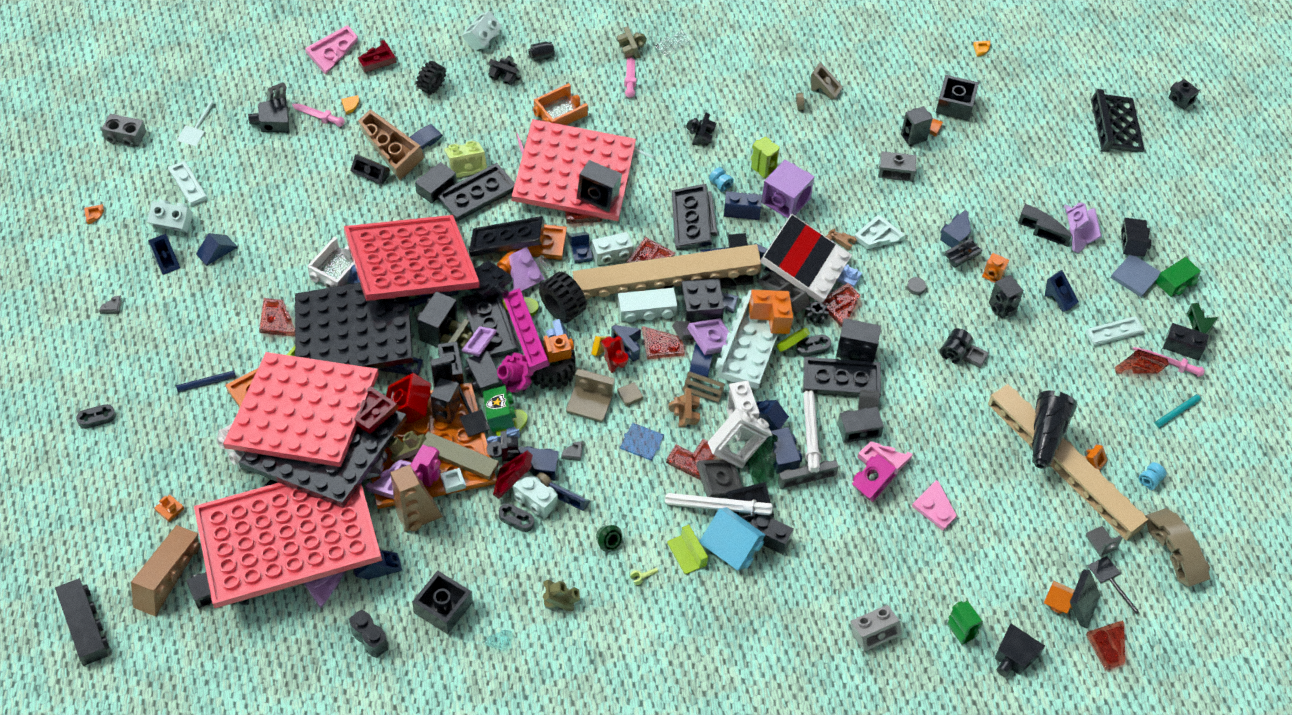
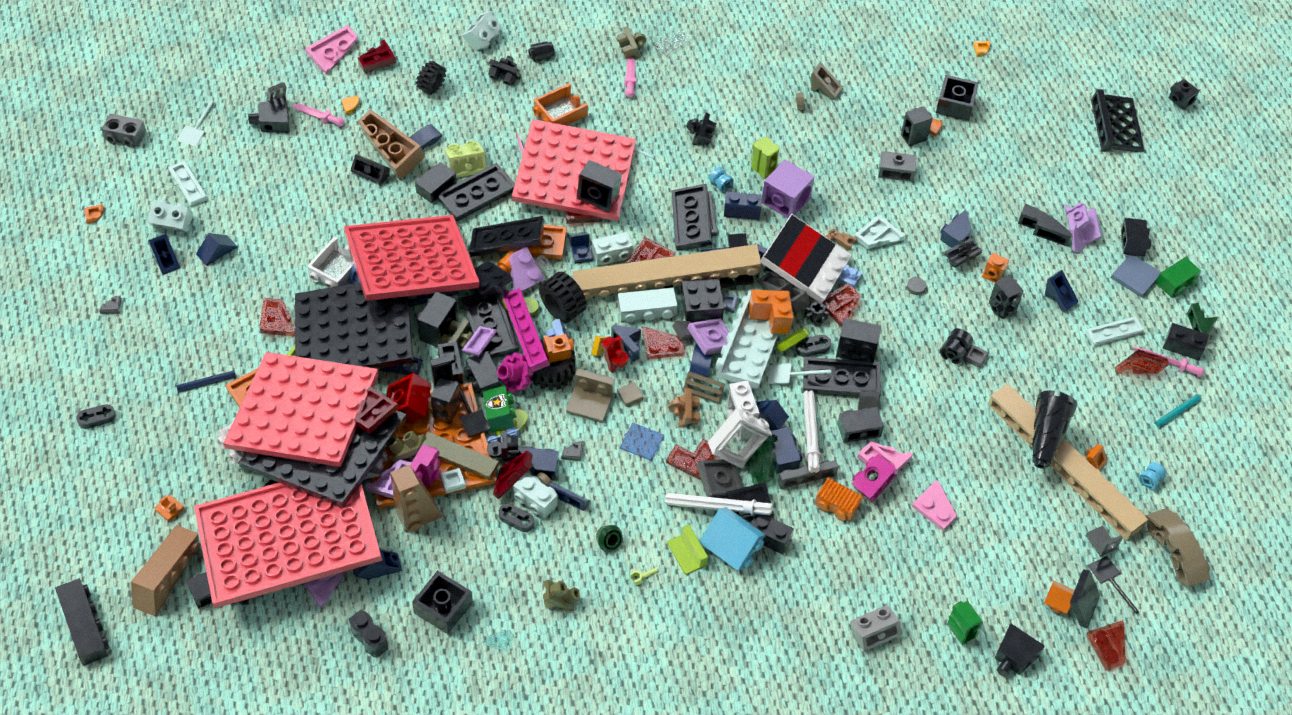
none -> light aqua piece [767,364,832,385]
none -> orange brick [815,478,863,522]

